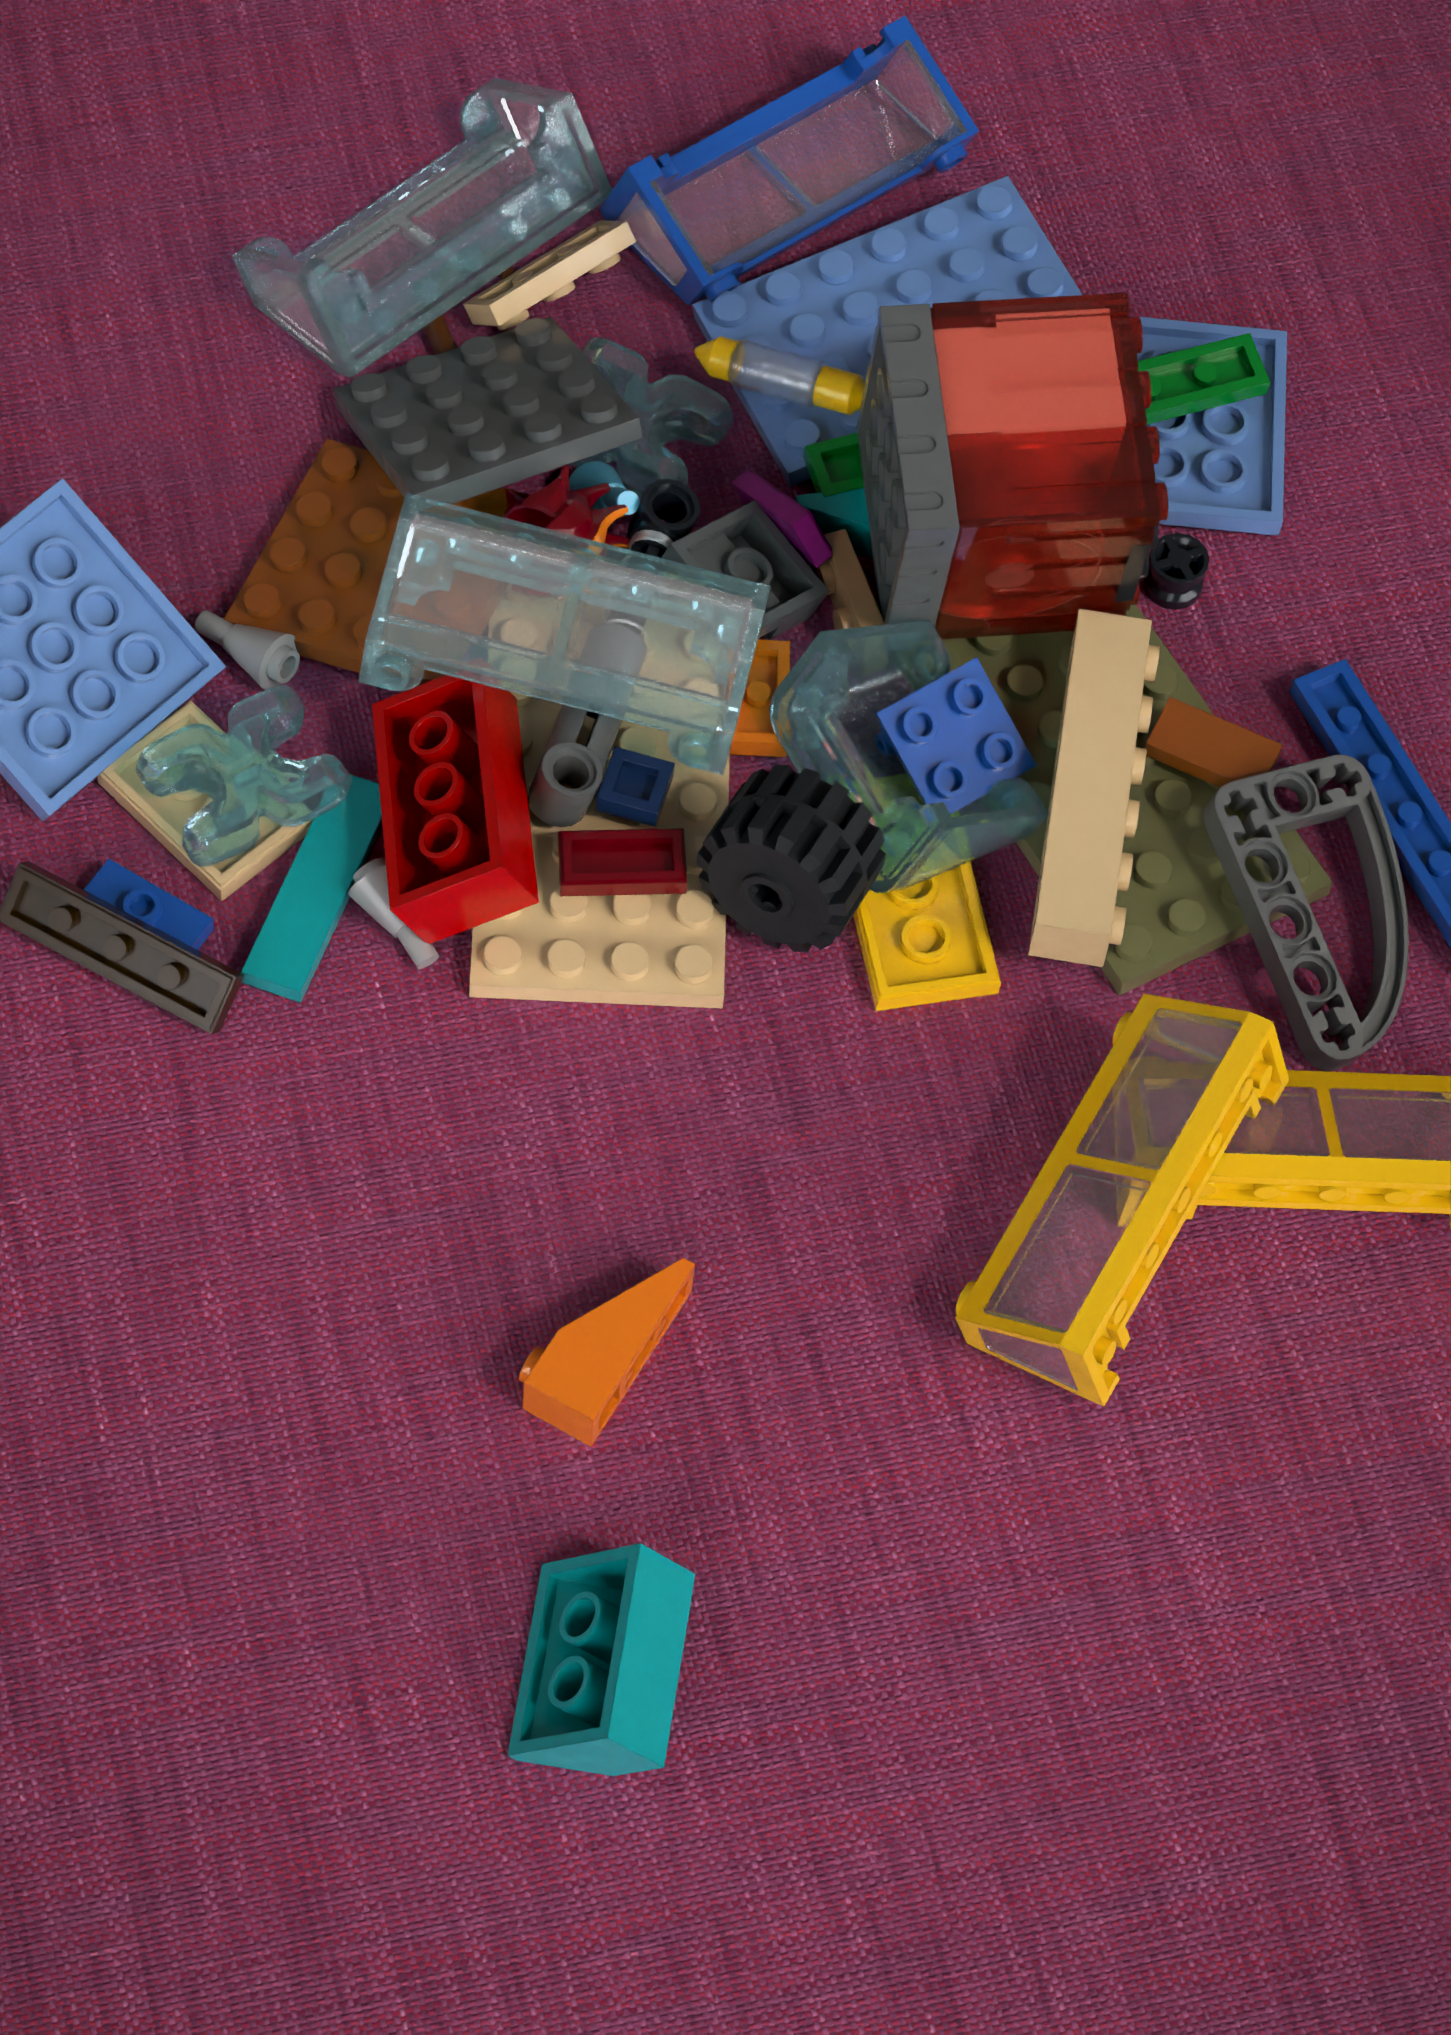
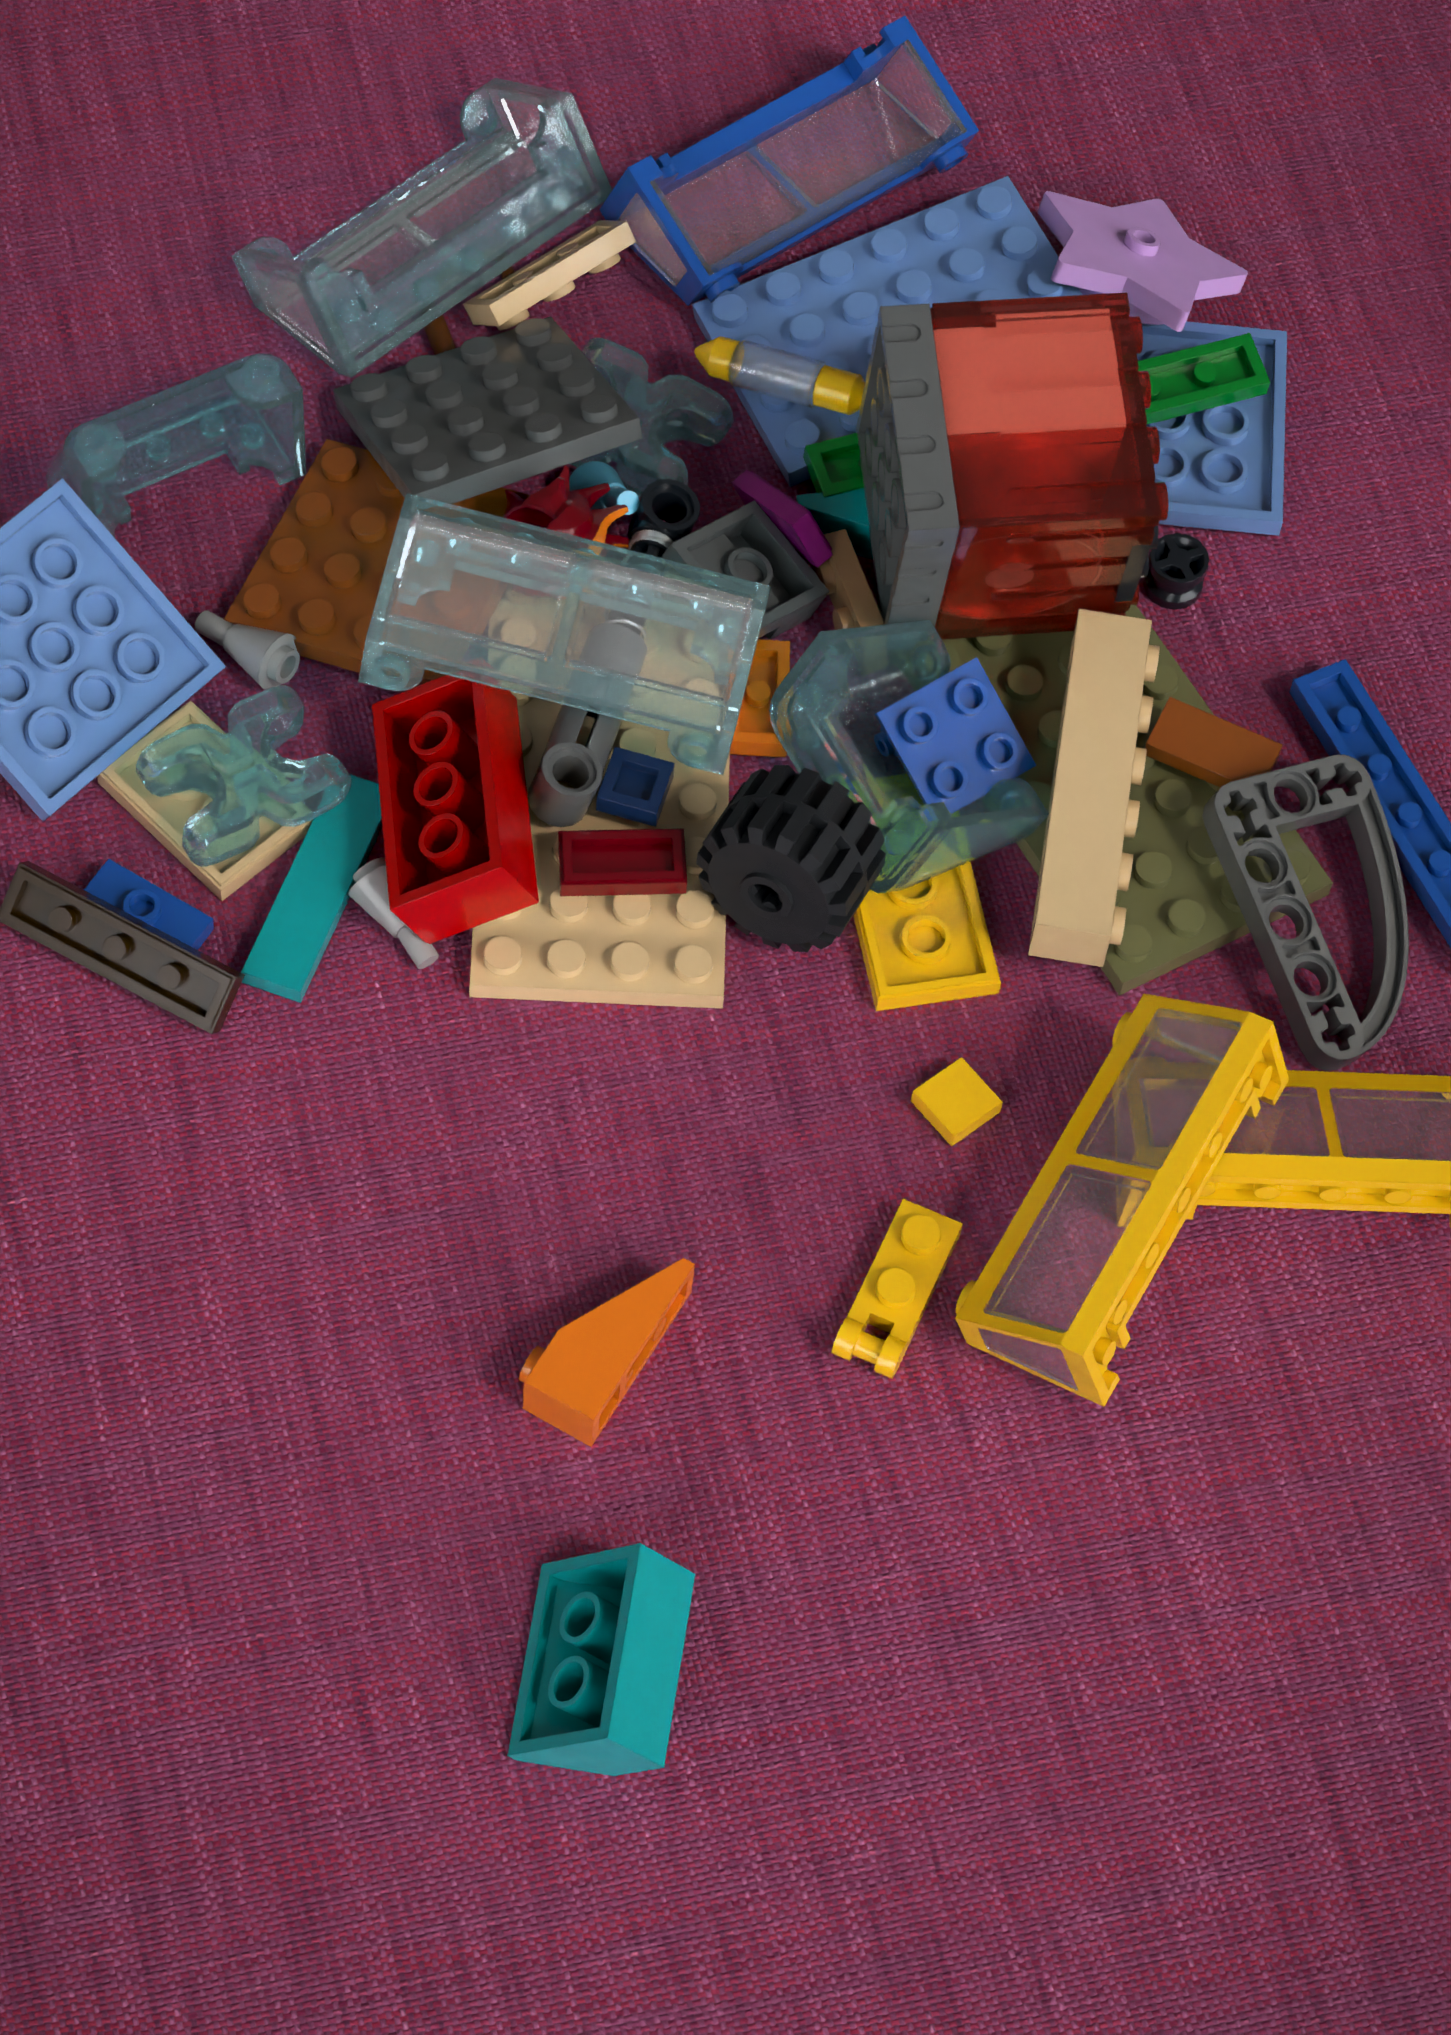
none -> clear light blue windscreen [46,353,306,539]
none -> yellow plate [831,1199,963,1379]
none -> yellow tile [911,1057,1003,1147]
none -> lavender plate [1037,191,1248,332]

